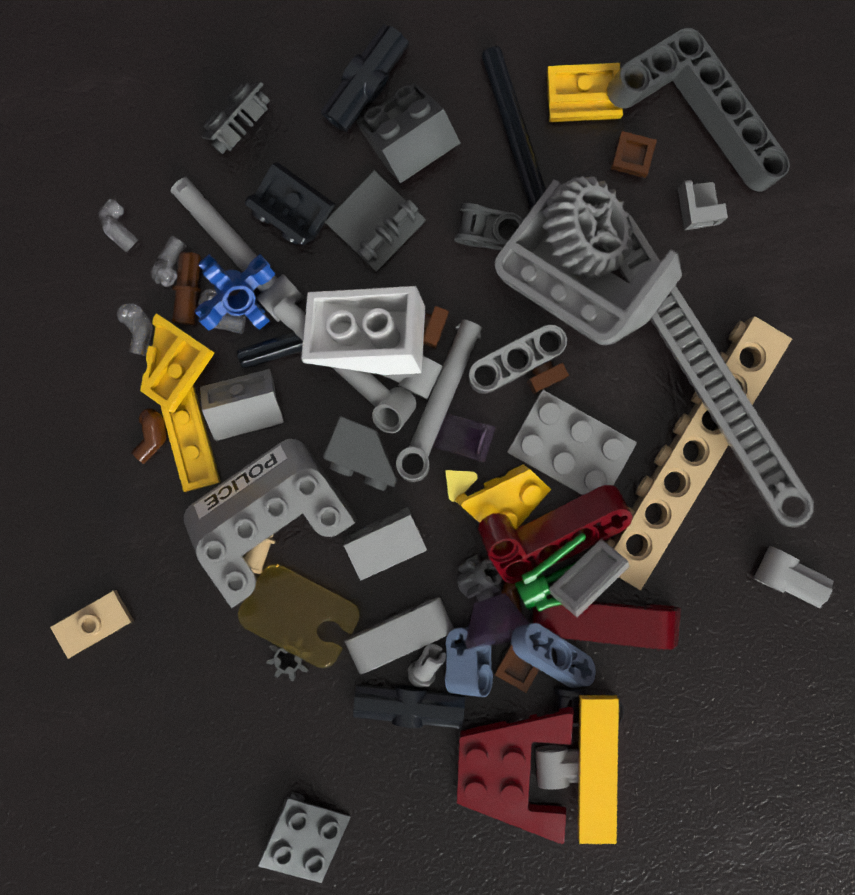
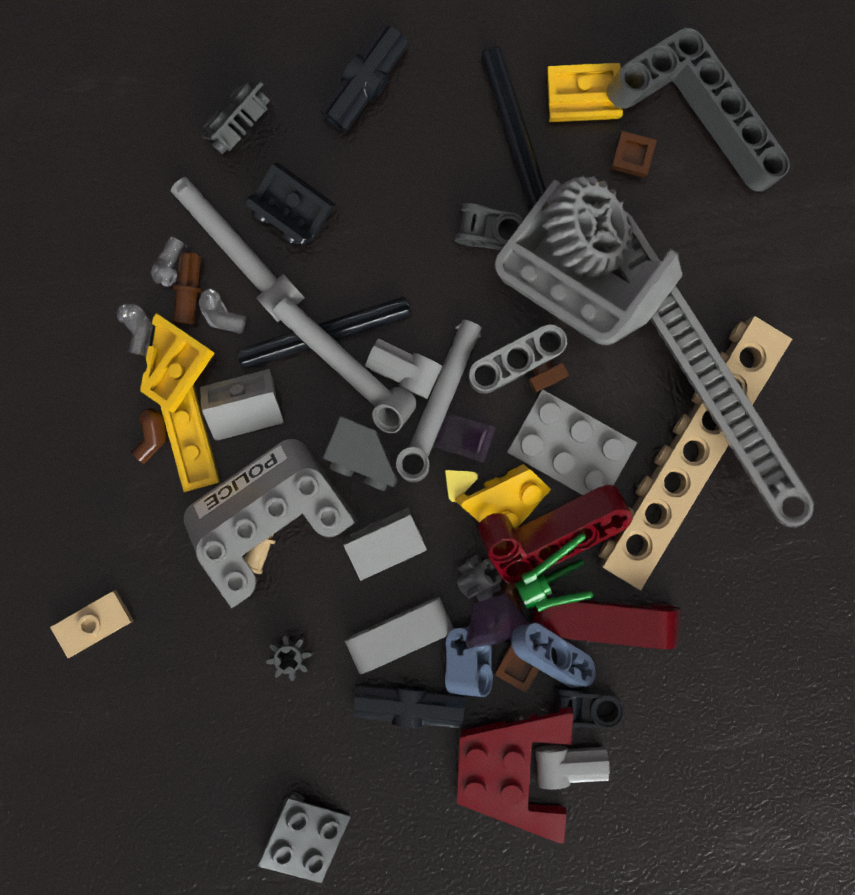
clear arm [98,199,138,252] -> none
blue pin [195,254,275,331] -> none
clear yellow piece [238,565,360,668] -> none
white slope [302,286,425,375] -> none
dark grey hinge [325,170,426,272] -> none
dark grey slope [356,82,460,183] -> none
light grey pin [408,644,446,688] -> none
reddish brown plate [423,306,449,349] -> none
light grey tile [549,539,629,617] -> none
yellow tile [578,695,619,844] -> none
light grey panel [677,180,728,230] -> none
light grey piece [753,546,834,608] -> none

